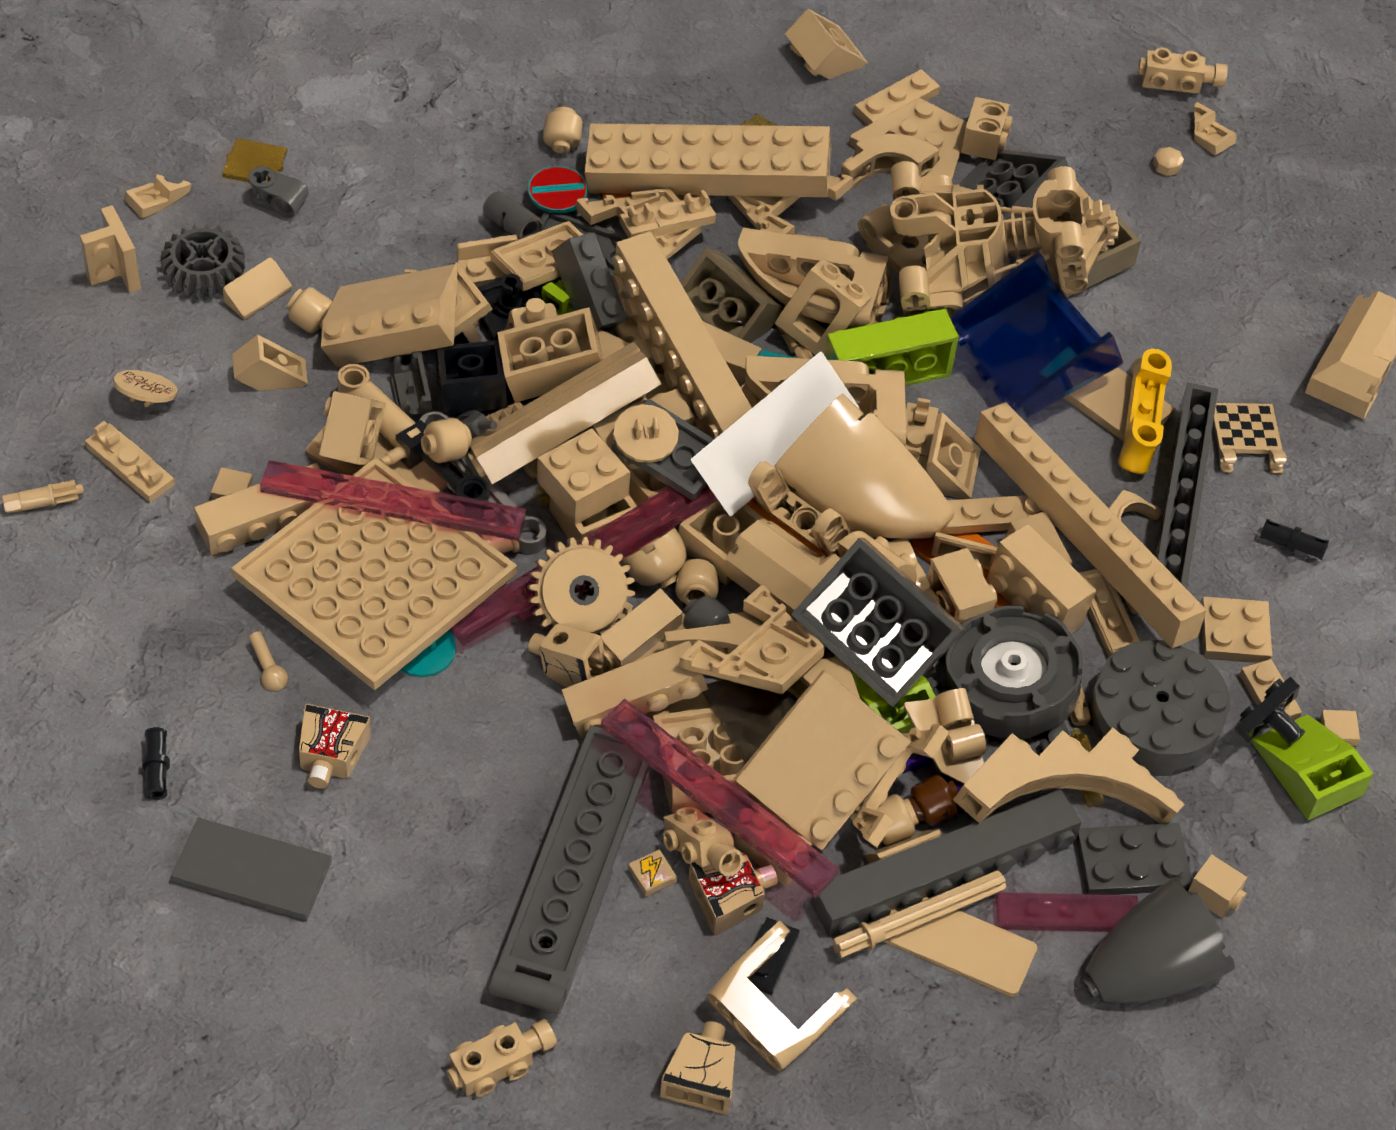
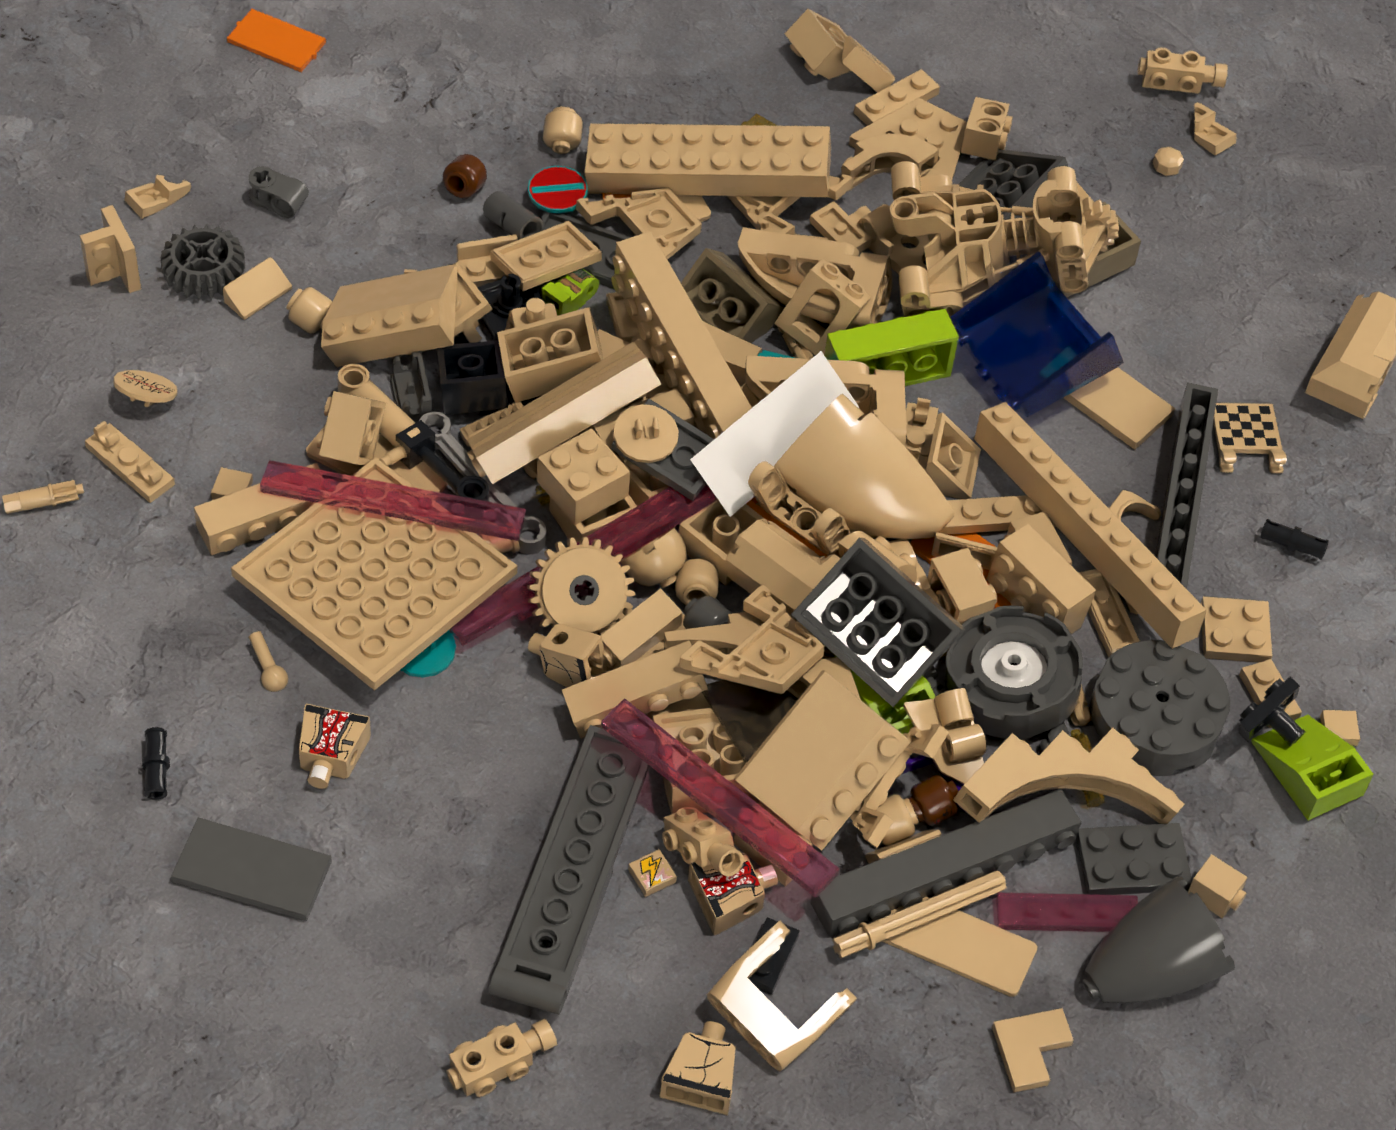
clear yellow piece [222,138,288,182] -> none
tan slope [232,335,308,391] -> none
tan head [421,418,472,463] -> none
dark grey hand [457,410,497,438] -> none
dark grey brick [551,232,627,332] -> none
tan plate [619,190,716,238] -> none
yellow plate [1117,348,1172,475] -> none
none -> orange piece [227,9,326,72]
none -> reddish brown head [443,154,487,198]
none -> tan plate [810,201,872,253]
none -> tan slope [842,36,895,93]
none -> tan tile [992,1008,1073,1093]

